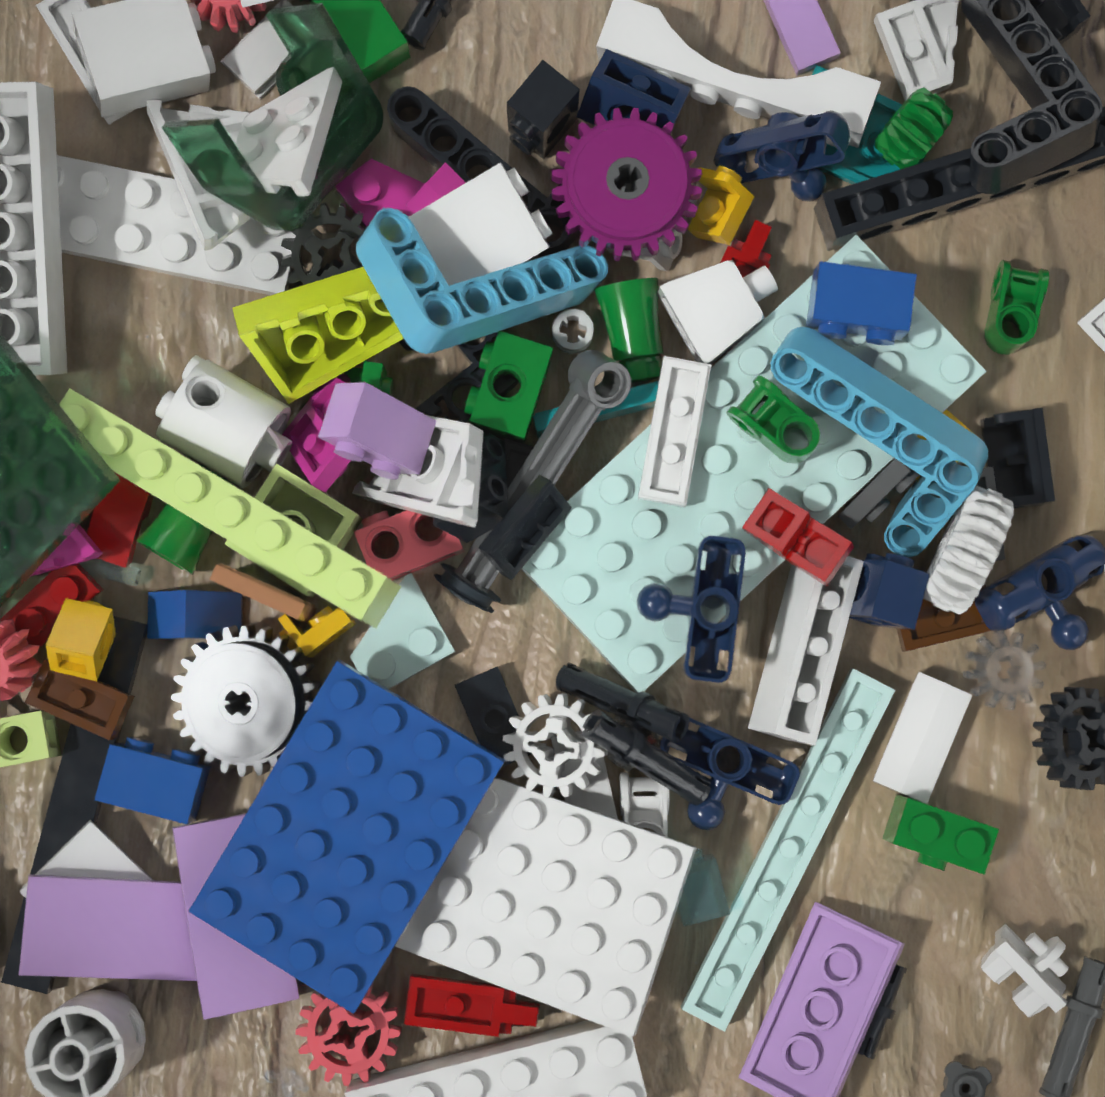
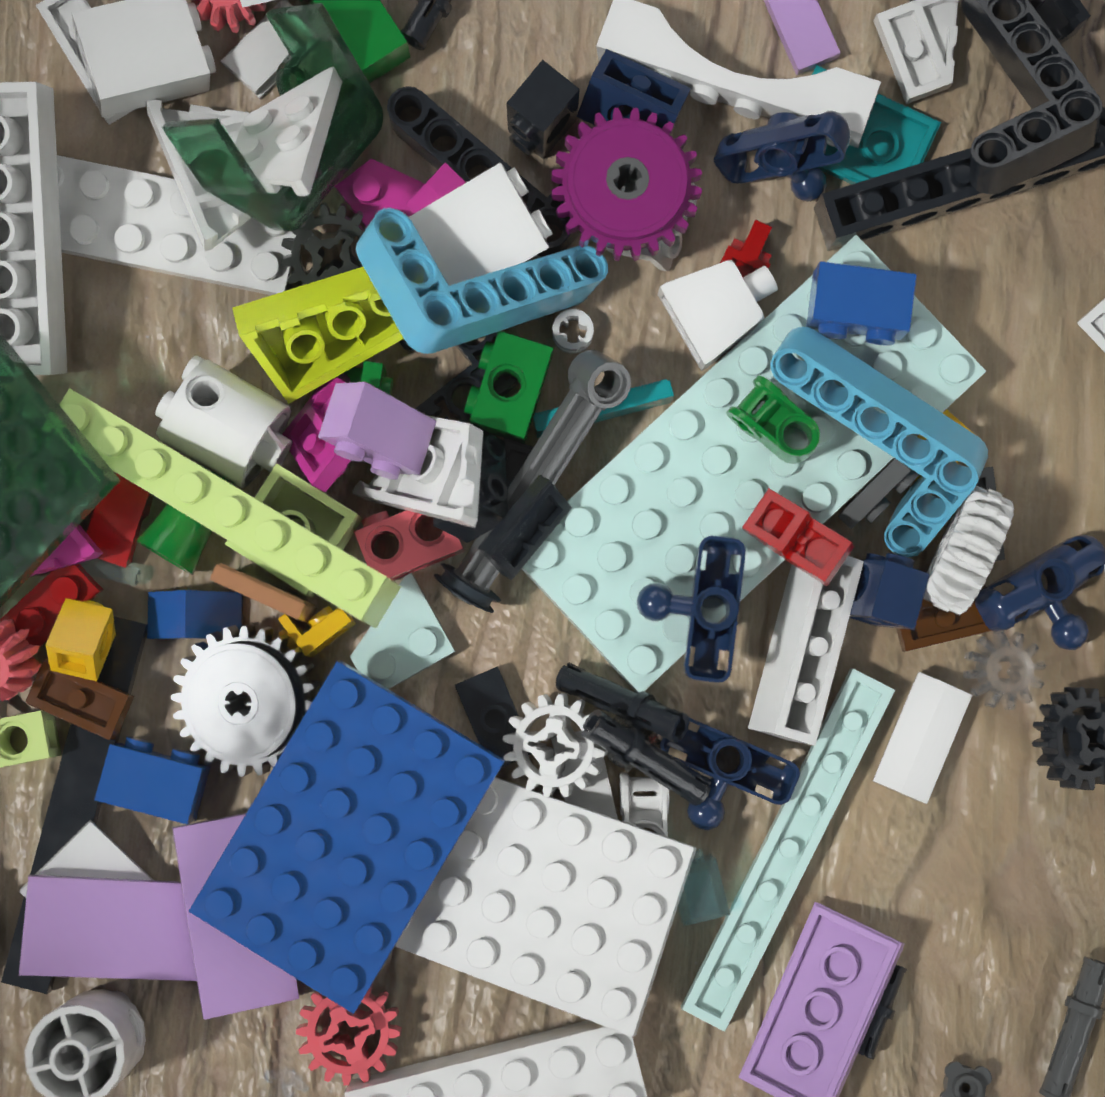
red hinge [404,974,540,1037] -> none
green plant [594,278,664,383] -> none
white tile [638,356,711,507] -> none
yellow bracket [687,166,755,245] -> none
green gear [875,87,953,169] -> none
green brick [882,794,999,875] -> none
black hinge [980,408,1055,509] -> none
white hips [981,924,1069,1017] -> none
green piece [984,260,1049,355] -> none

